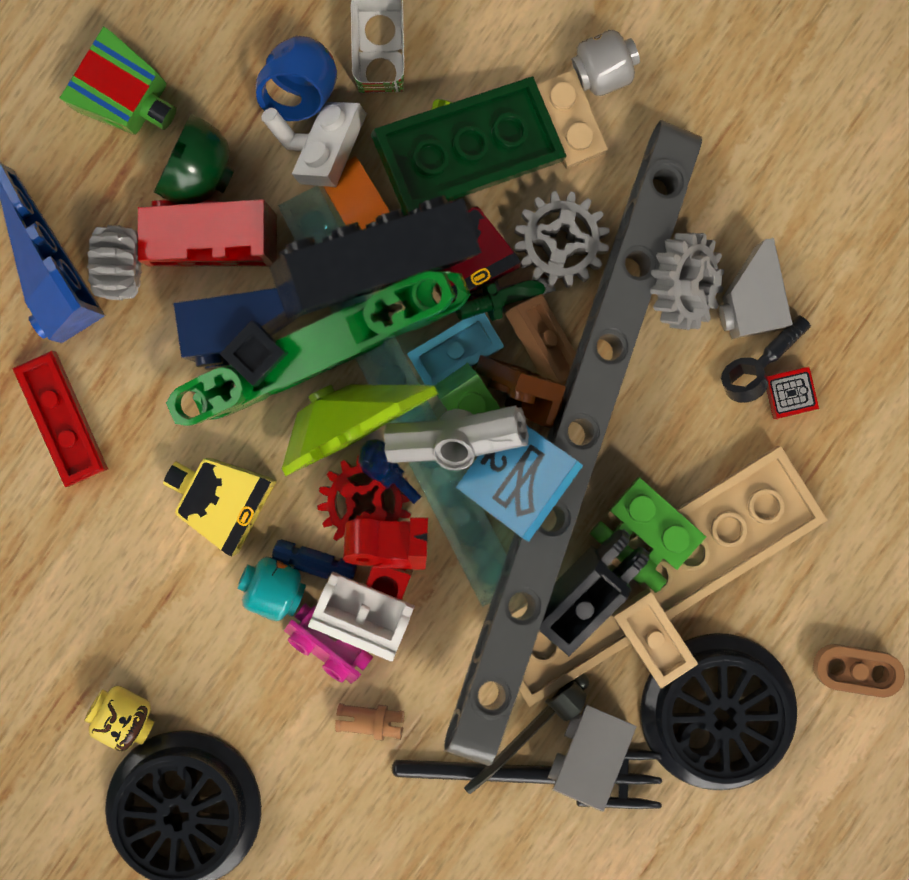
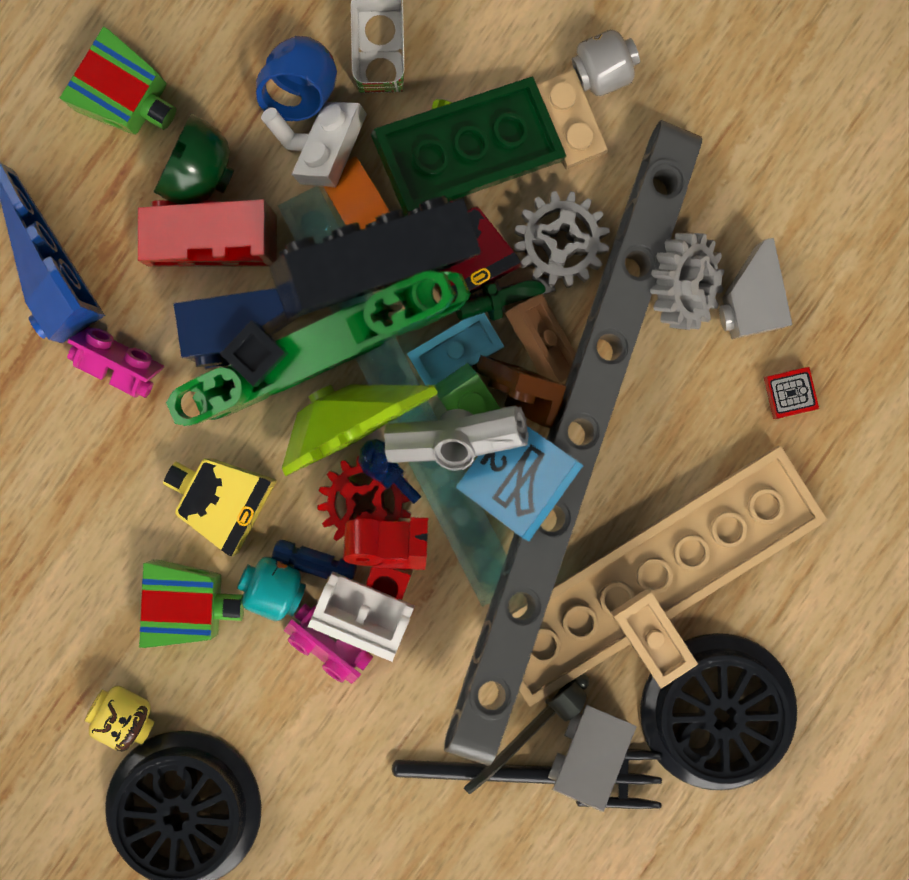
red tile [12,351,109,487] -> none
light grey gear [87,225,142,300] -> none
medium nougat pin [335,703,405,741] -> none
black hinge [539,529,650,656] -> none
bright green plate [589,477,706,593] -> none
black piece [721,315,811,403] -> none
medium nougat plate [813,644,905,698] -> none
none -> dark pink hinge [67,327,164,398]
none -> torso [139,560,244,648]

